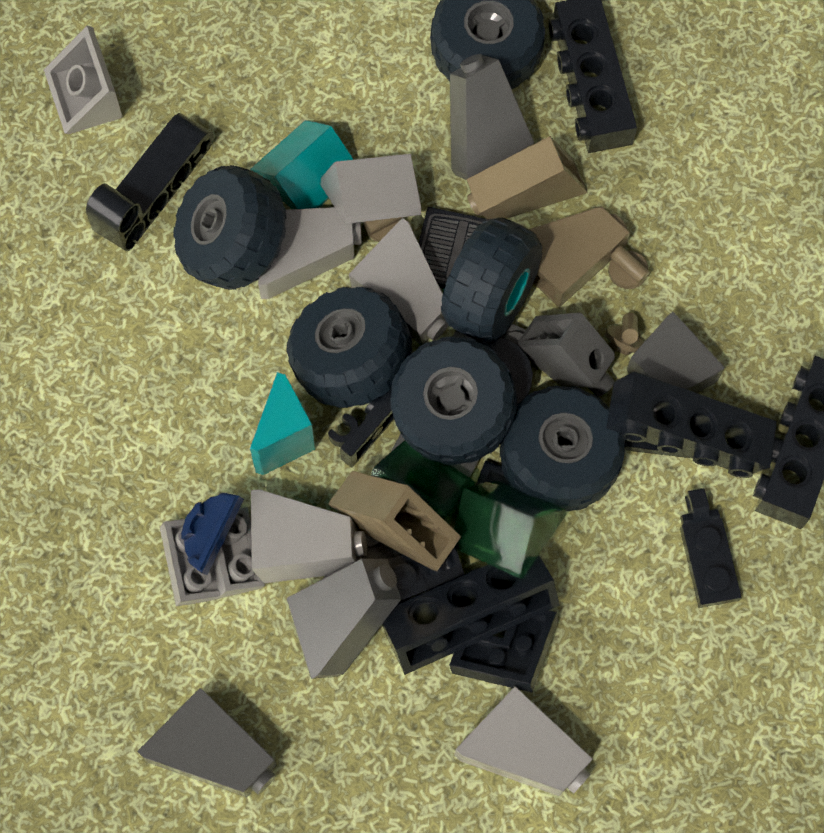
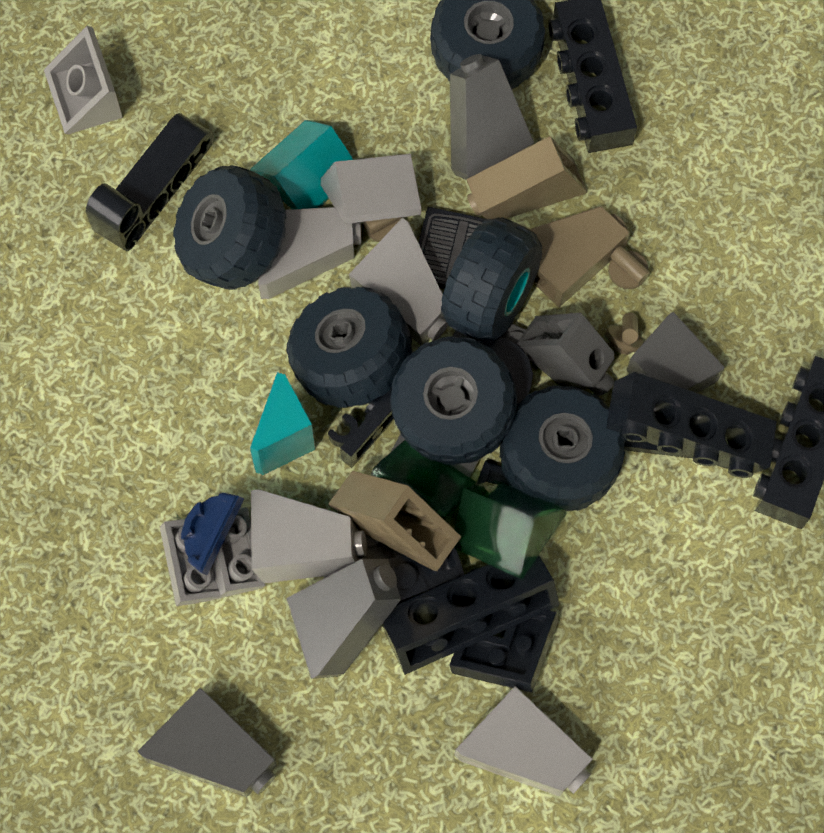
black hinge [680,488,742,608] -> none

